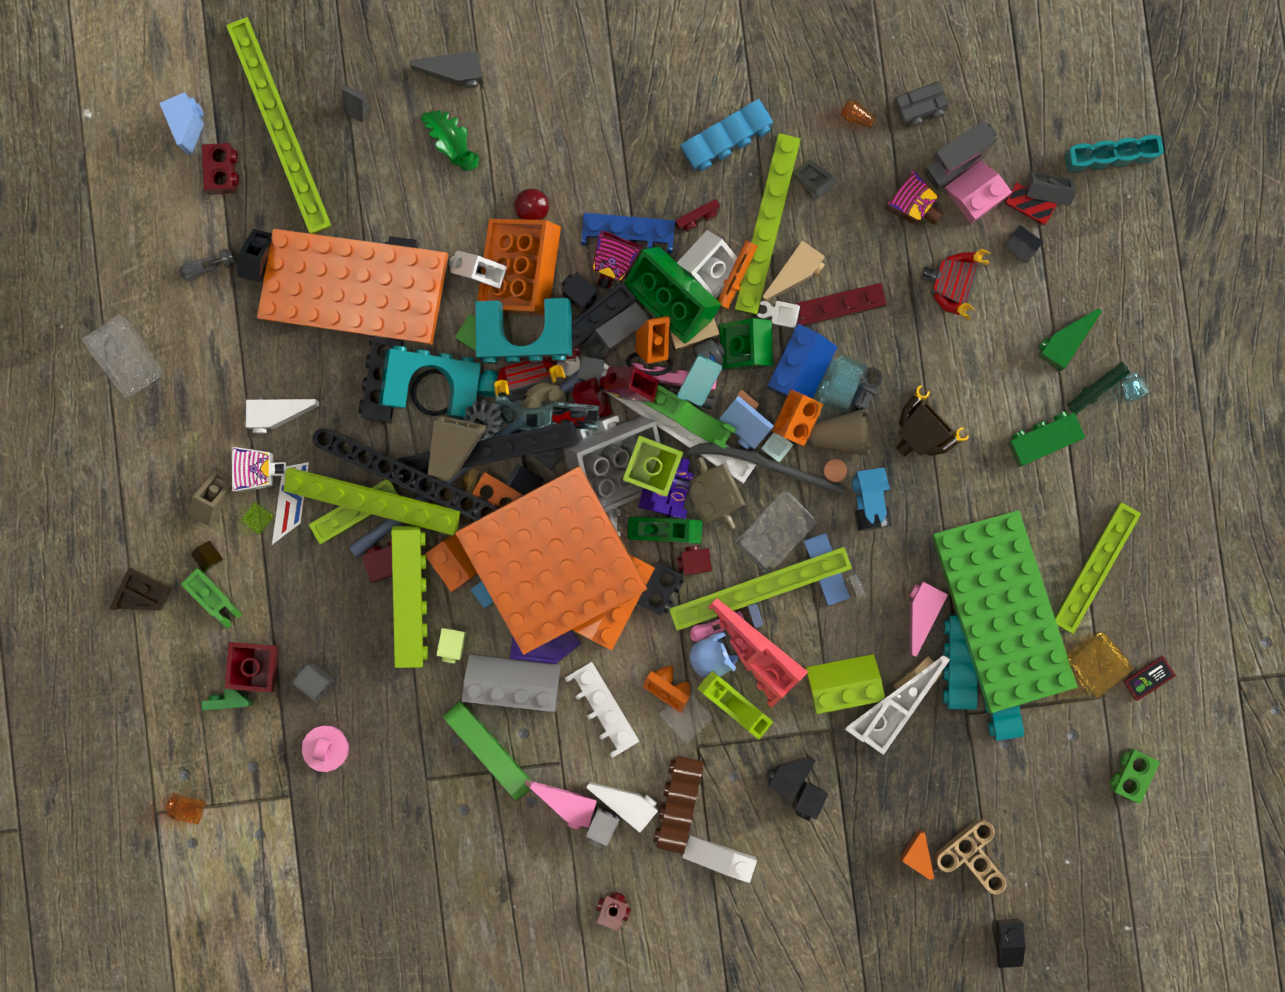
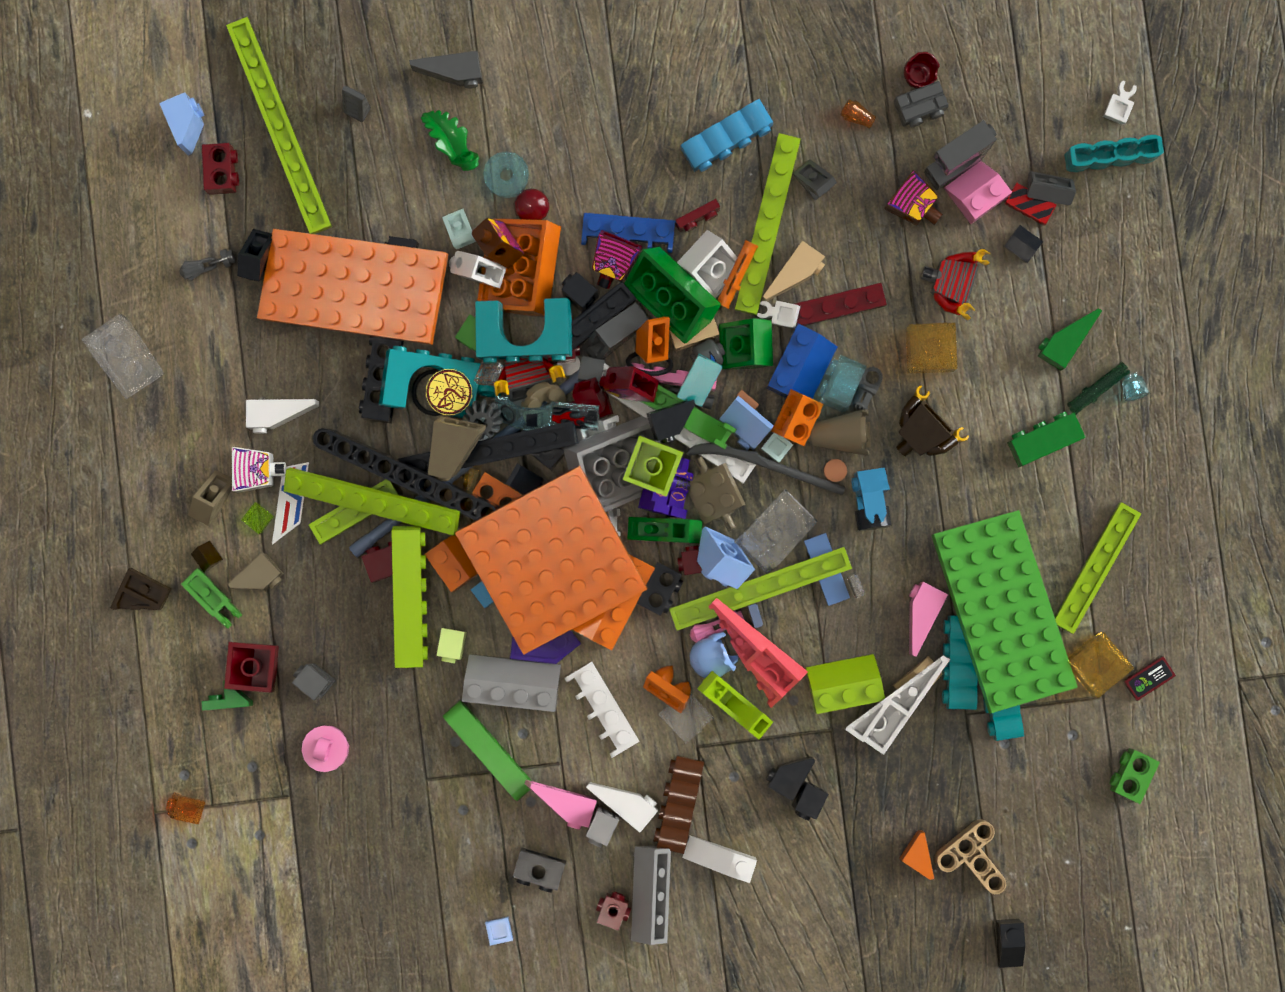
none -> dark tan slope [227,553,284,589]
none -> tile [426,369,472,415]
none -> light aqua slope [442,209,476,249]
none -> reddish brown torso [472,218,525,269]
none -> clear tile [474,361,504,386]
none -> clear light blue tile [483,151,529,198]
none -> light blue tile [485,917,513,946]
none -> brick [513,847,566,893]
none -> light grey brick [631,845,671,945]
none -> black slope [646,399,695,443]
none -> light blue slope [697,526,755,589]
none -> dark red hair [904,52,940,89]
none -> clear yellow brick [906,323,958,374]
none -> white plate [1103,81,1137,125]

